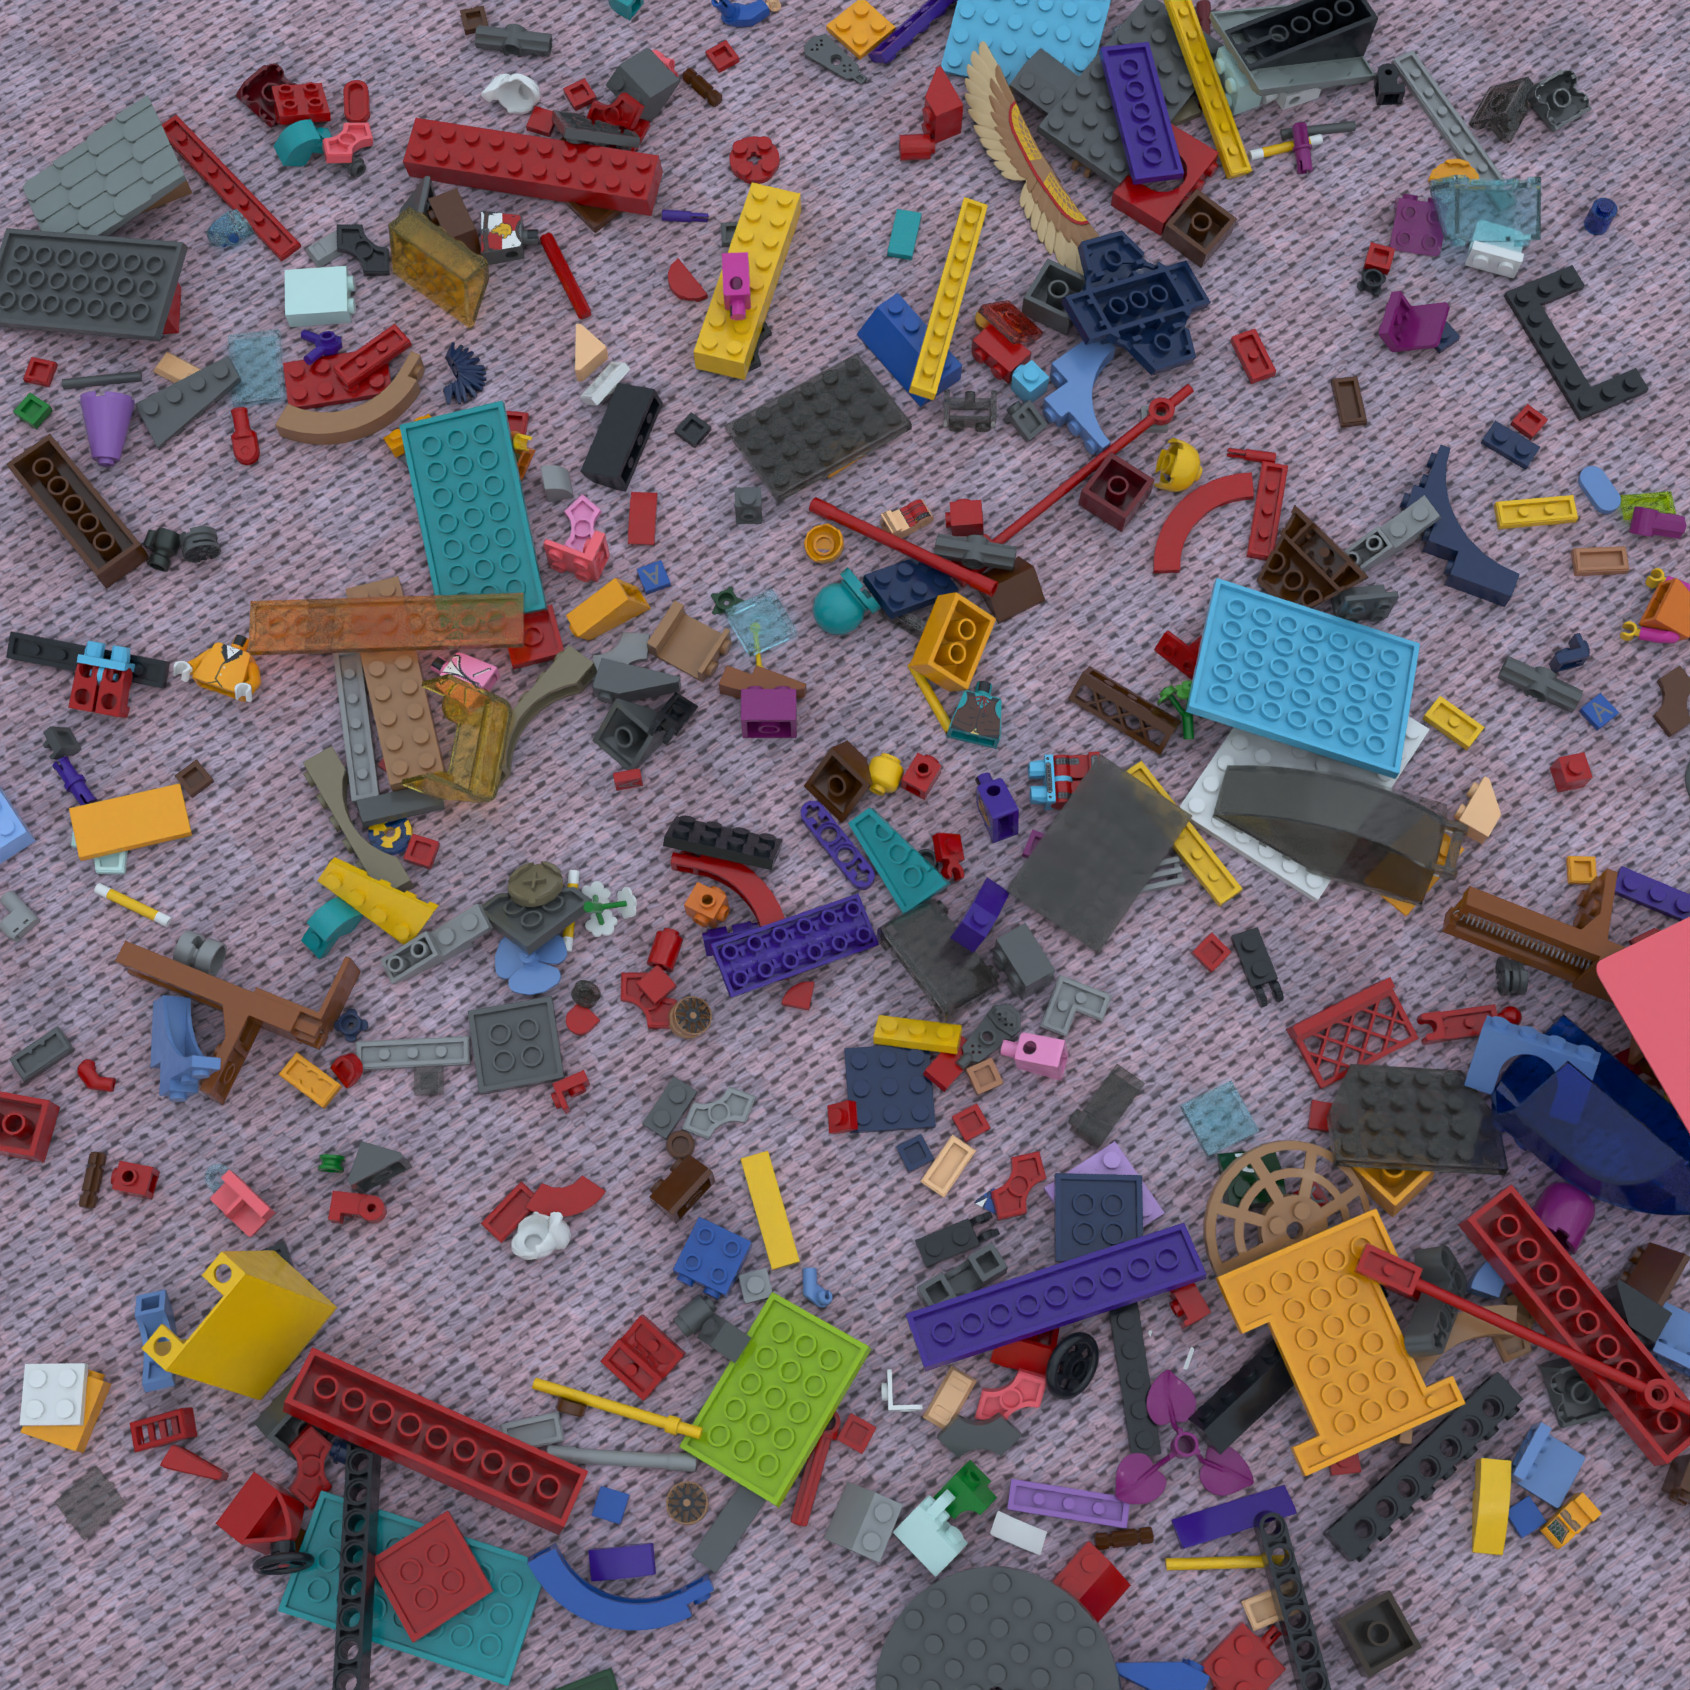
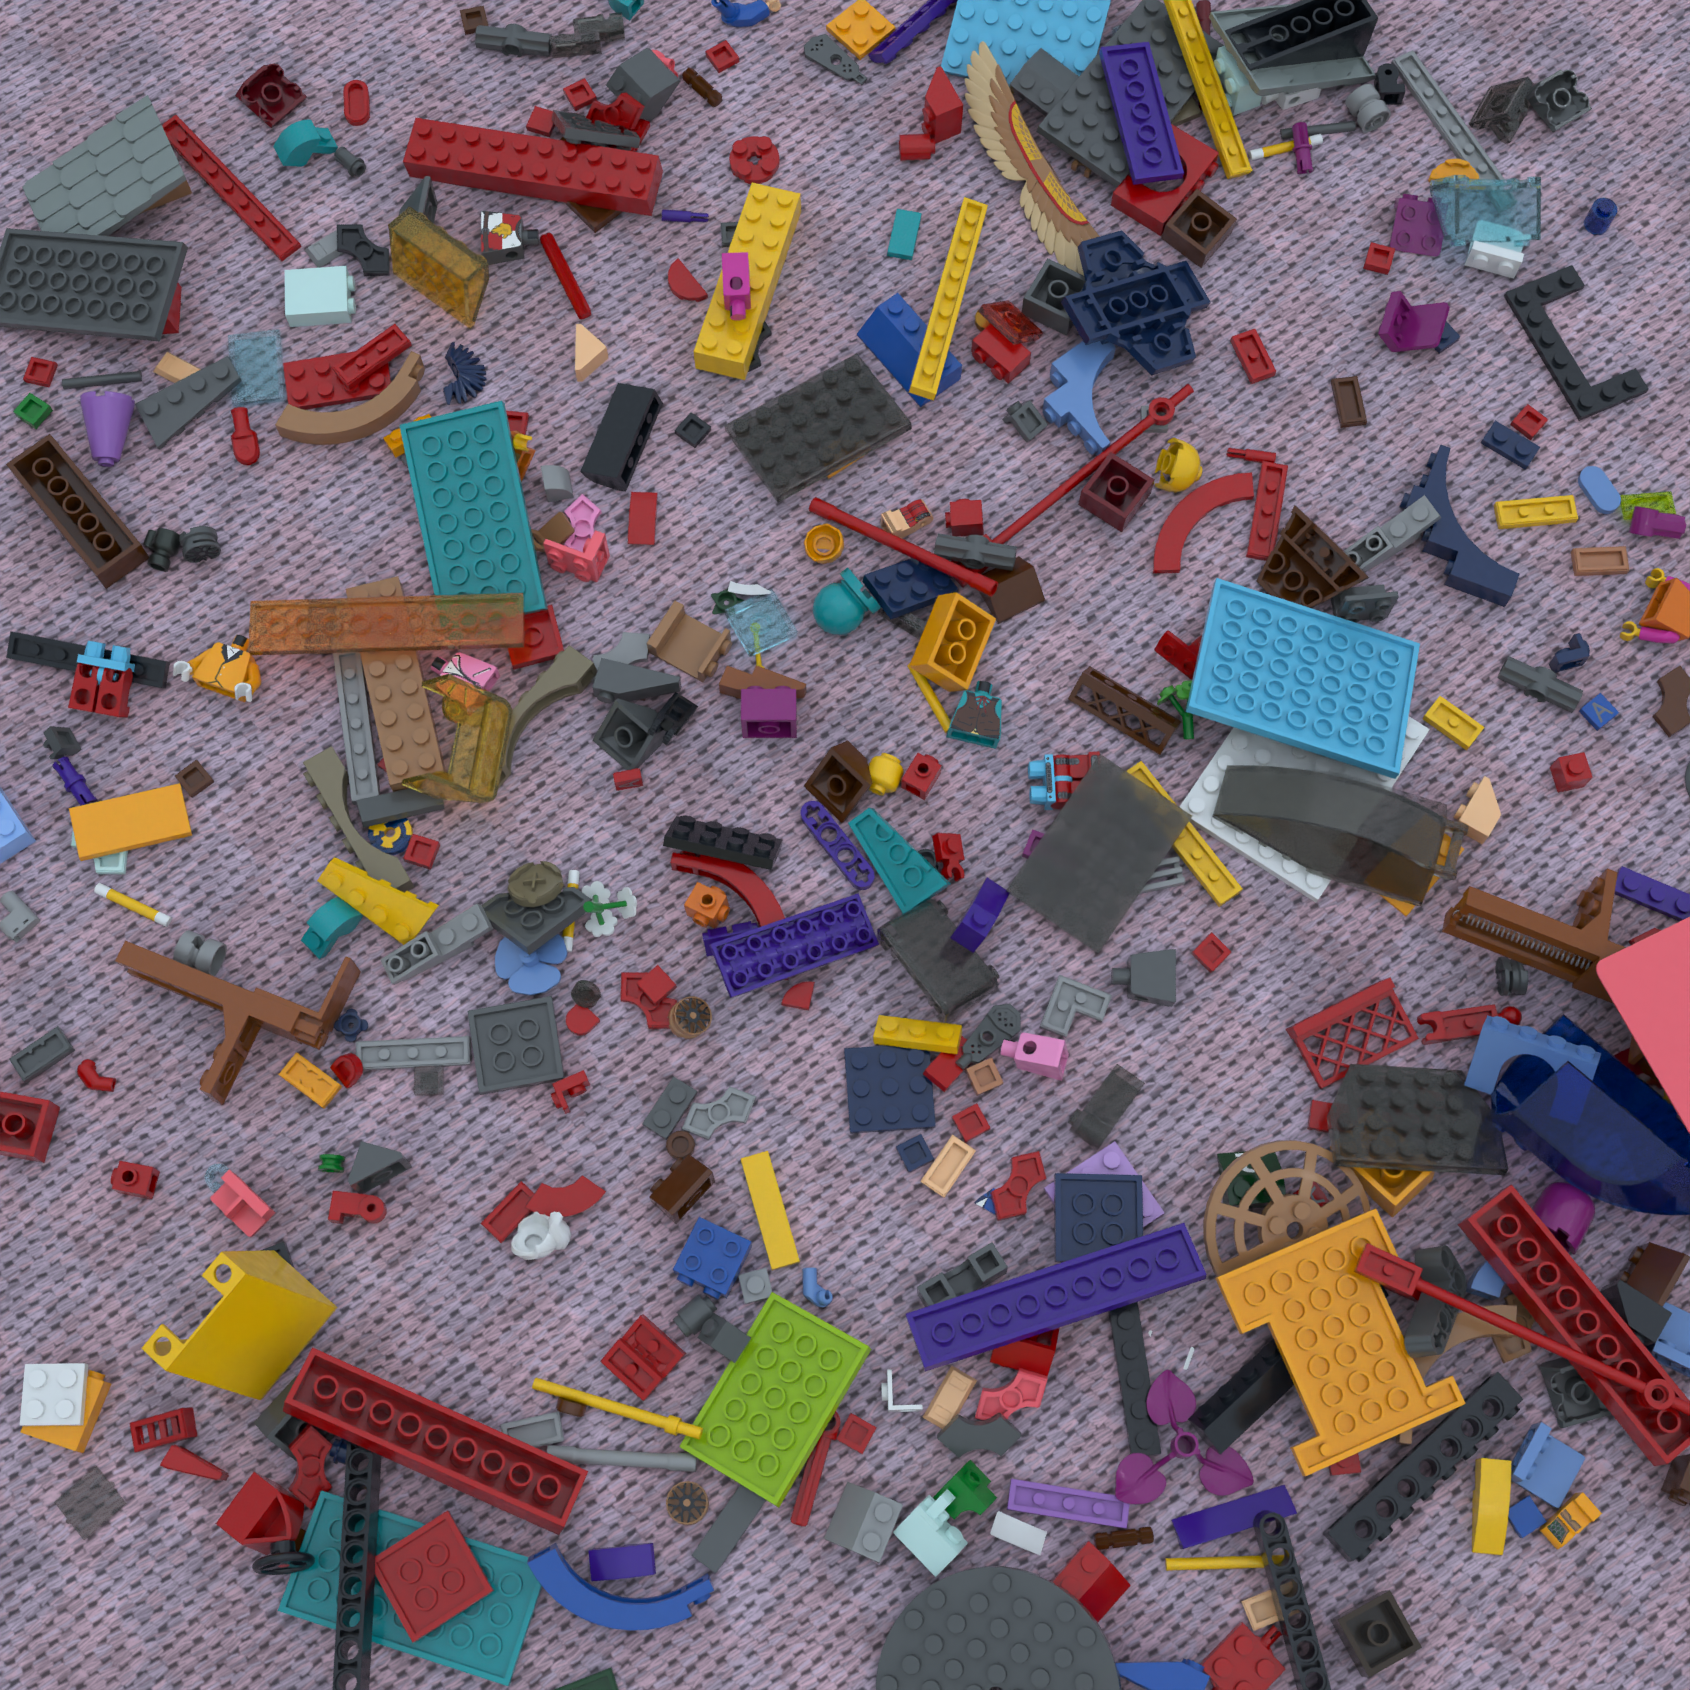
reddish brown axle [79,1152,107,1209] -> none
medium blue arch [135,1289,177,1393] -> none
medium blue arch [150,995,221,1102] -> none
clear light blue rock [207,209,254,247] -> none
red plate [271,82,331,125] -> none
dark purple piece [301,329,343,365] -> none
coral tile [322,123,373,163] -> none
reddish brown brick [427,188,481,266] -> none
white hair [481,73,540,115] -> none
light orange slope [566,578,651,641] -> none
white plate [580,362,630,406] -> none
blue tile [591,1486,630,1525] -> none
blue tile [636,560,671,595] -> none
red brick [647,928,683,972] -> none
dark grey brick [734,487,762,524] -> none
red plate [827,1100,858,1134] -> none
black hinge [915,1212,1000,1268] -> none
clear smoke window [943,389,997,432] -> none
dark purple torso [975,773,1019,843] -> none
dark grey brick [992,923,1055,1000] -> none
medium azure brick [1011,360,1049,403] -> none
black plate [1045,1332,1099,1400] -> none
red brick [1169,1283,1211,1330] -> none
clear light blue plate [1180,1080,1259,1158] -> none
black hinge [1231,927,1284,1008] -> none
black plate [1357,269,1386,296] -> none
light orange tile [1566,856,1597,885] -> none
none -> medium nougat bracket [531,512,575,553]
none -> clear smoke plate [550,12,625,58]
none -> white sticker [728,581,771,595]
none -> dark grey torso [1111,949,1176,1007]
none -> light grey wheel [1345,84,1391,133]

